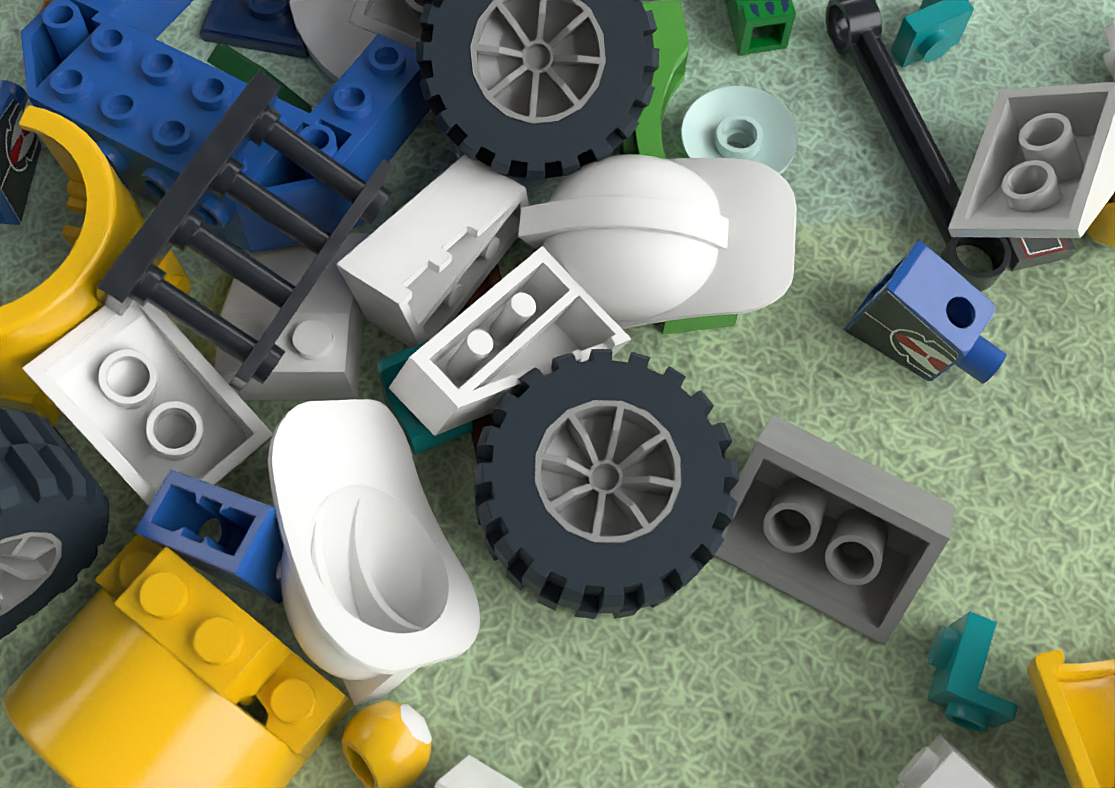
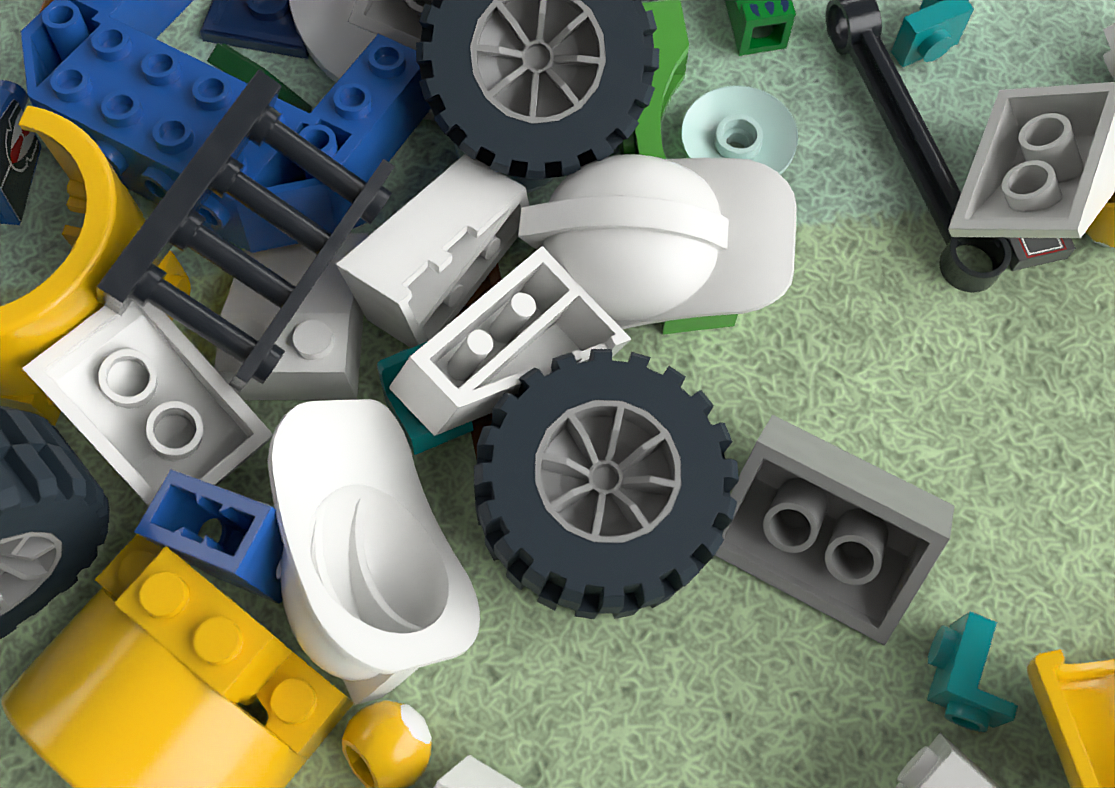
torso [843,240,1007,384] -> none

